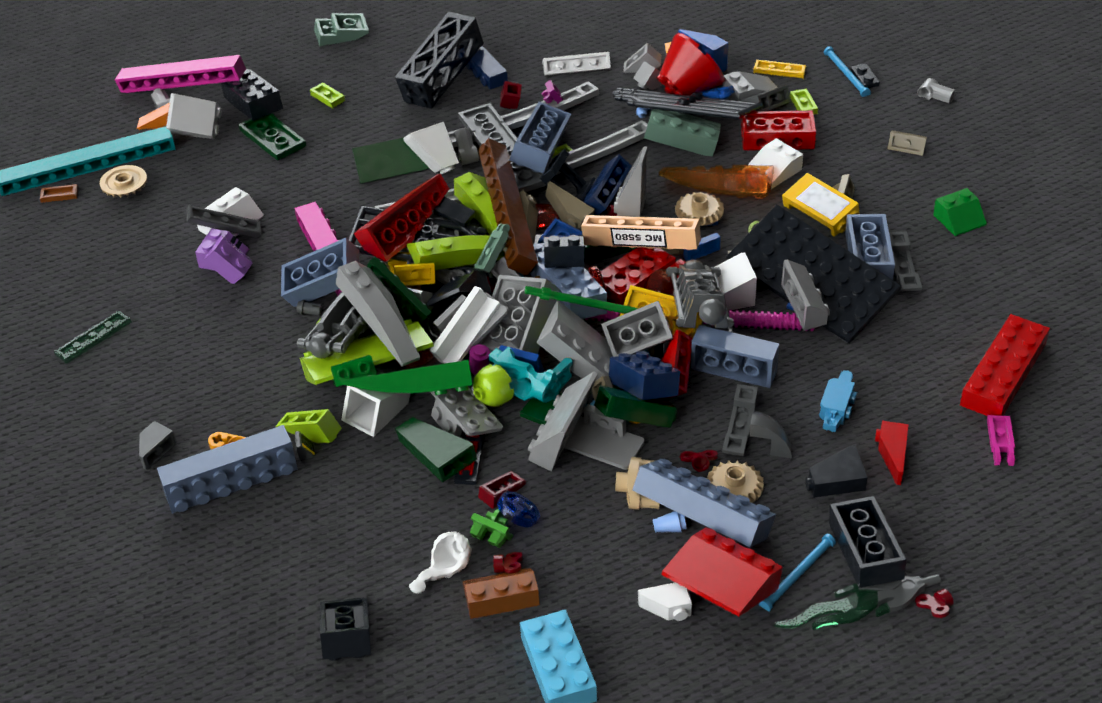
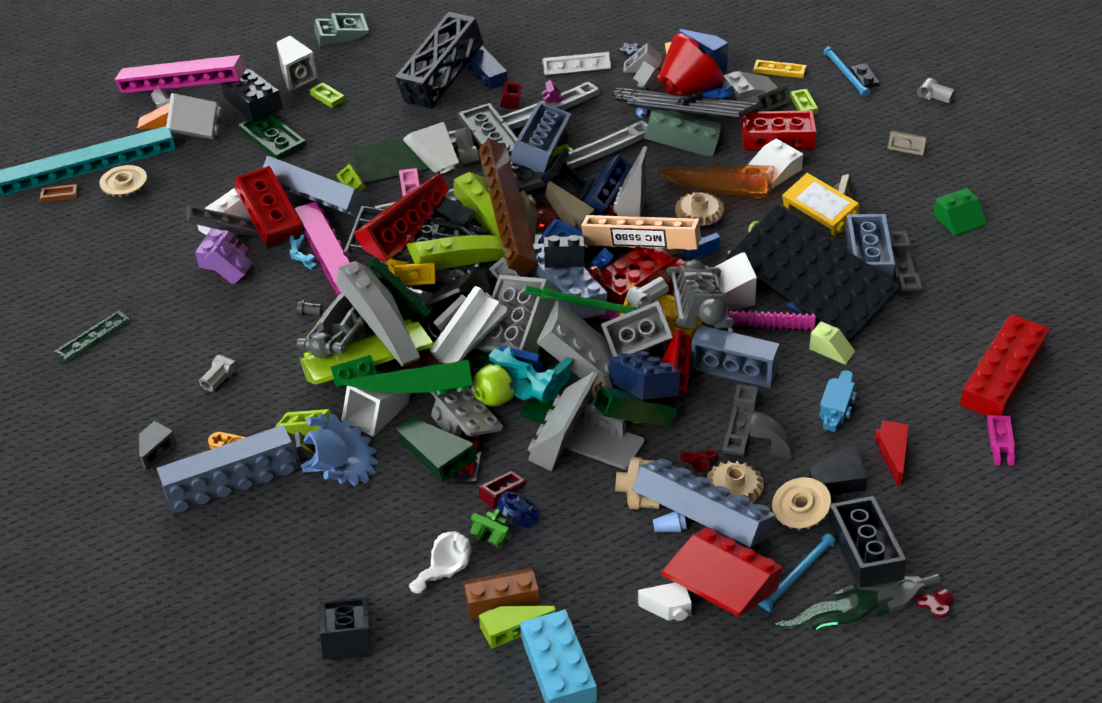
sand blue brick [281,238,360,307] -> none
magenta brick [469,344,490,375] -> none
sand green hinge [474,223,510,273] -> none
dark red piece [493,552,523,573] -> none
light grey slope [781,259,830,331] -> none
none -> light grey piece [199,354,239,392]
none -> red brick [235,166,302,247]
none -> brick [263,156,373,217]
none -> white slope [276,36,317,91]
none -> medium azure piece [290,235,317,270]
none -> medium blue piece [301,414,378,486]
none -> lime plate [336,164,366,191]
none -> bright pink slope [399,168,420,197]
none -> lime slope [479,606,556,649]
none -> blue hinge [585,248,614,277]
none -> plate [619,43,639,56]
none -> light grey piece [626,277,669,309]
none -> tan gear [772,477,831,531]
none -> yellowish green slope [809,322,856,365]

